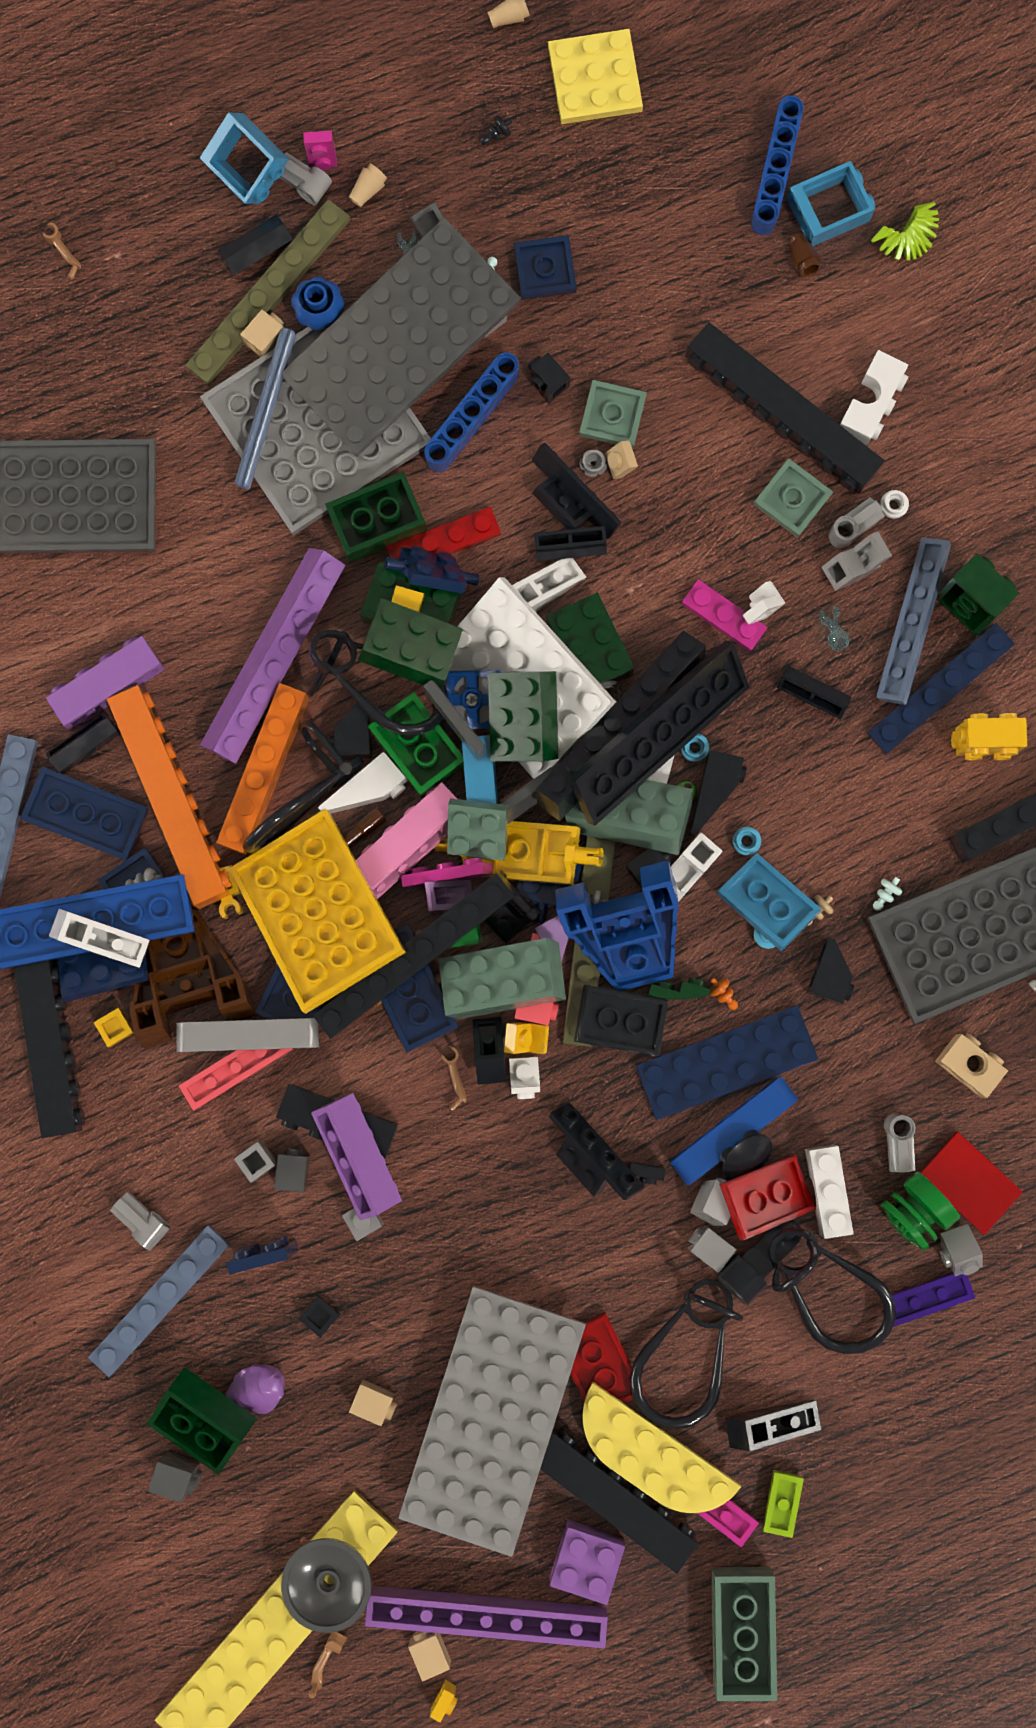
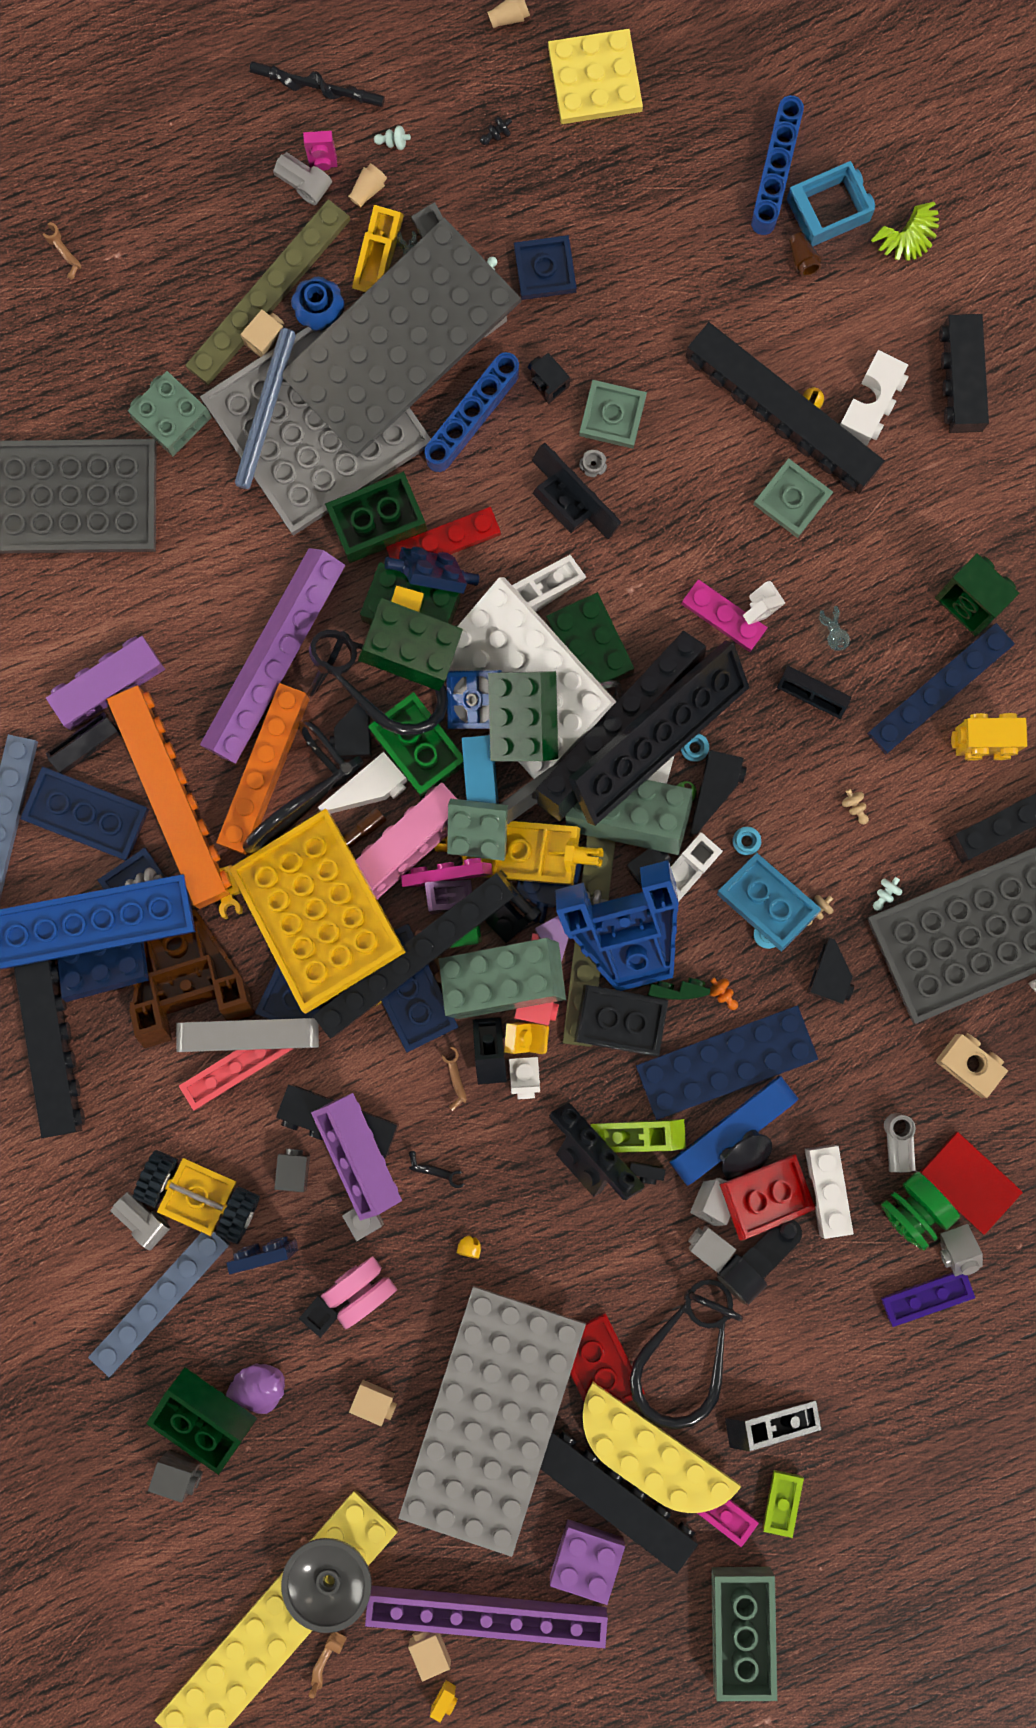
white slope [49,909,150,968] -> none
yellow plate [93,1008,134,1047] -> none
dark azure window [200,112,289,204] -> none
black piece [218,214,293,275] -> none
light grey brick [234,1140,277,1183] -> none
dark grey tile [423,680,486,761] -> none
black piece [534,526,607,561] -> none
tan plate [605,440,638,479] -> none
black animal [770,1227,896,1354] -> none
light grey brick [822,532,892,591] -> none
light grey piece [828,497,885,549] -> none
sand blue plate [876,537,952,705] -> none
white plate [880,490,909,519] -> none
none -> sand green brick [127,371,212,457]
none -> plate [133,1150,260,1244]
none -> black piece [250,61,385,107]
none -> bright pink wheel [321,1256,397,1330]
none -> yellow slope [352,205,404,292]
none -> light aqua hair [374,125,411,150]
none -> black piece [408,1151,465,1188]
none -> yellow hinge [456,1236,481,1259]
none -> lime slope [591,1119,686,1152]
none -> yellow hinge [803,387,824,409]
none -> tan hair [842,789,869,825]
none -> black brick [939,314,989,433]

